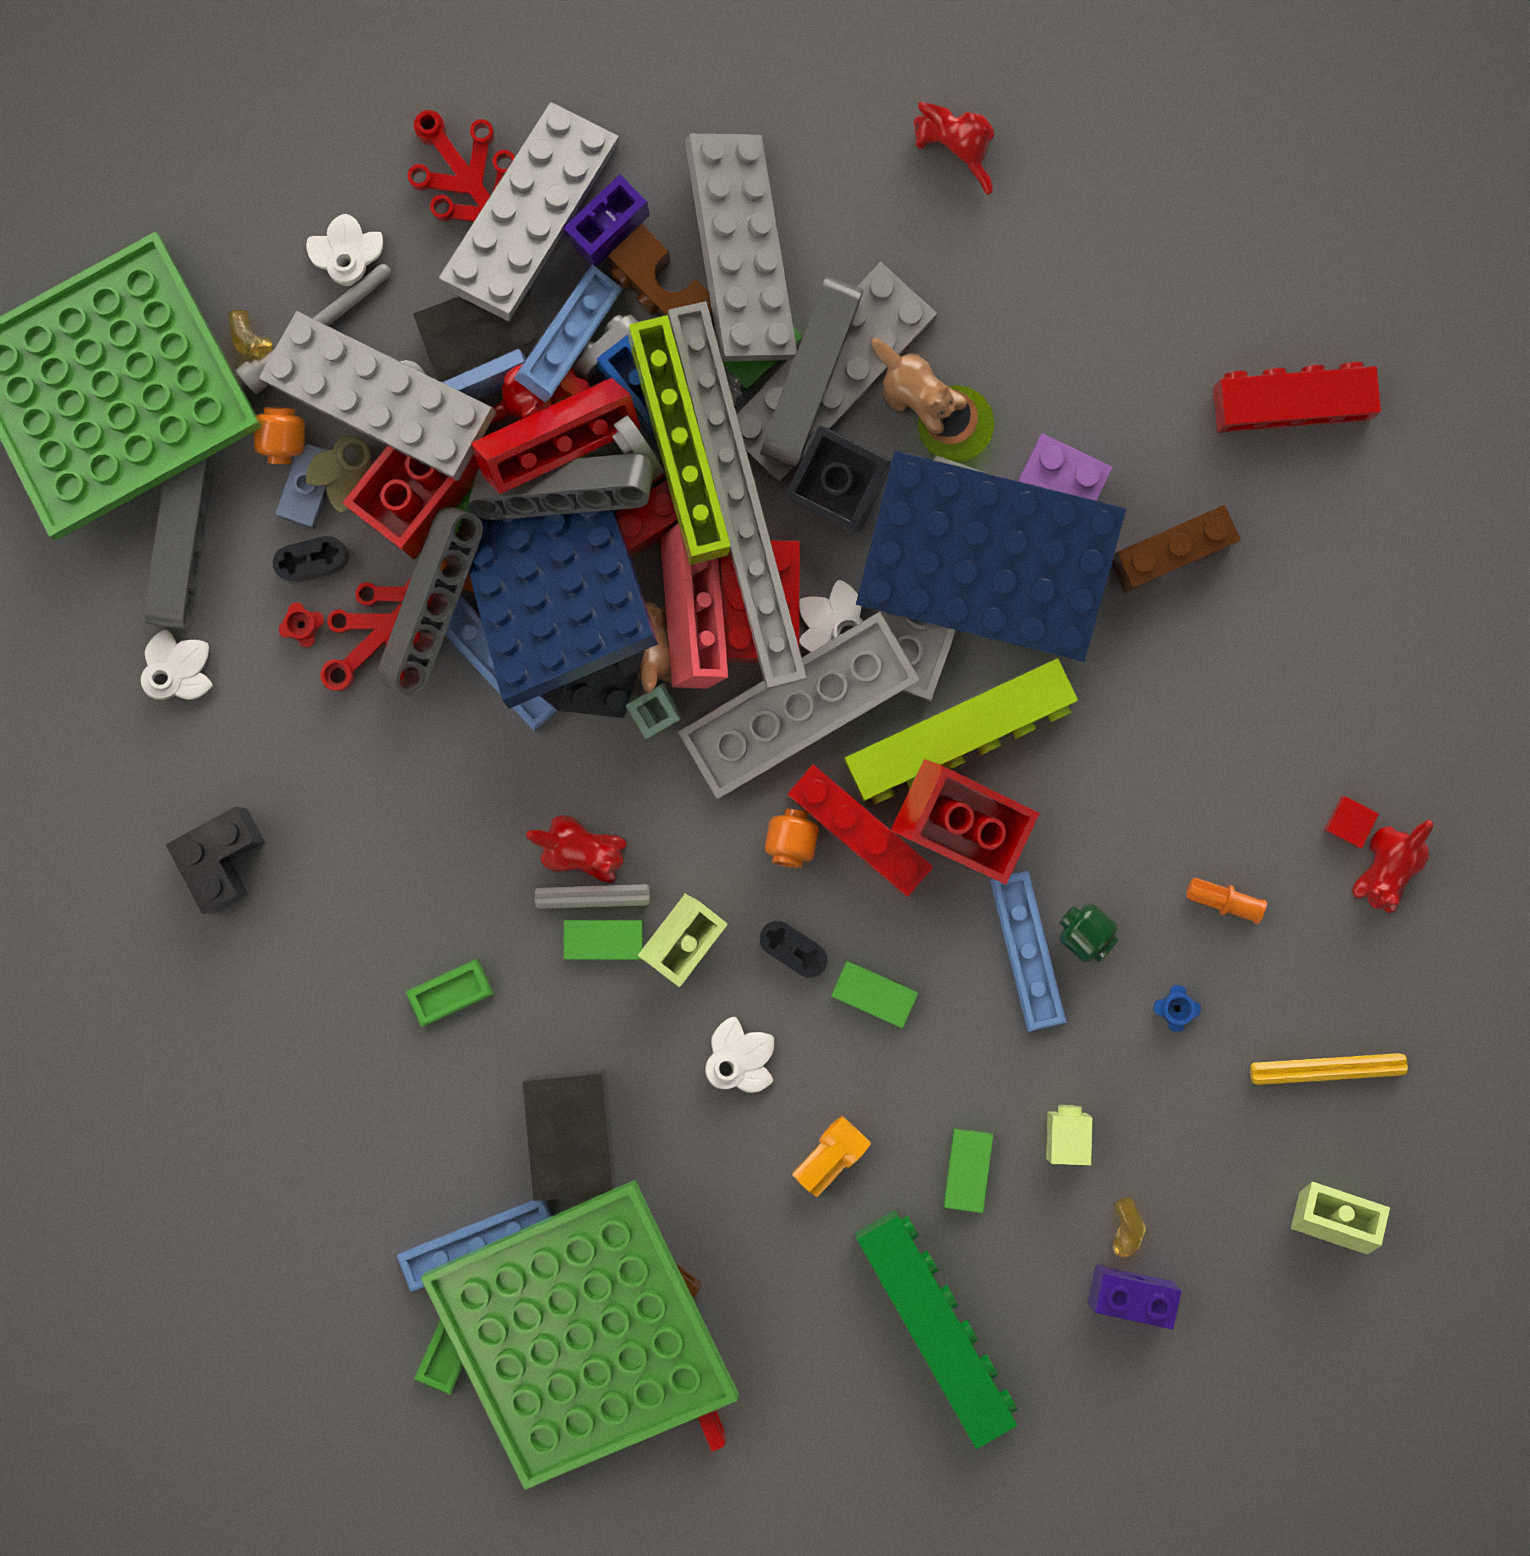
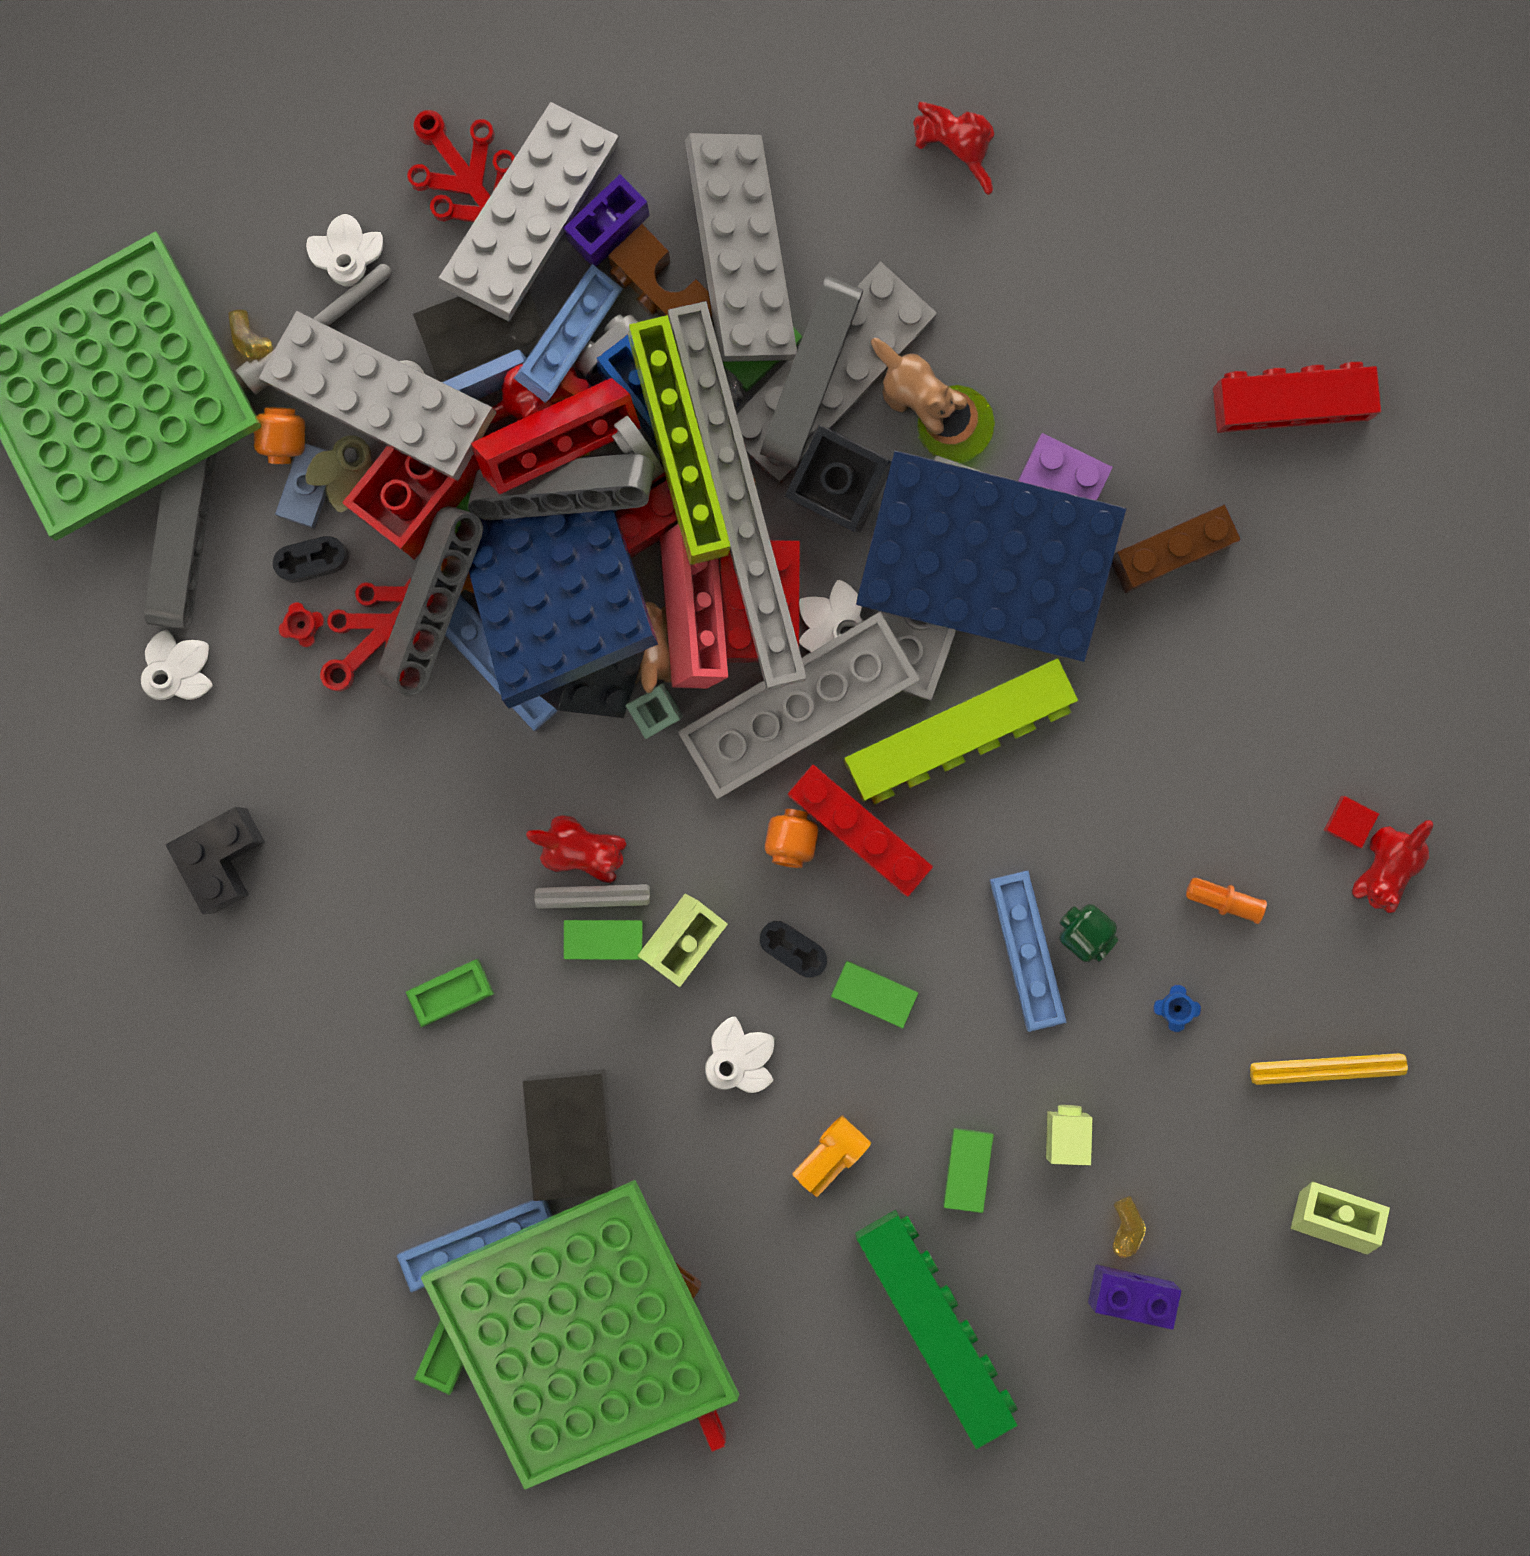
red brick [890,759,1040,885] -> none

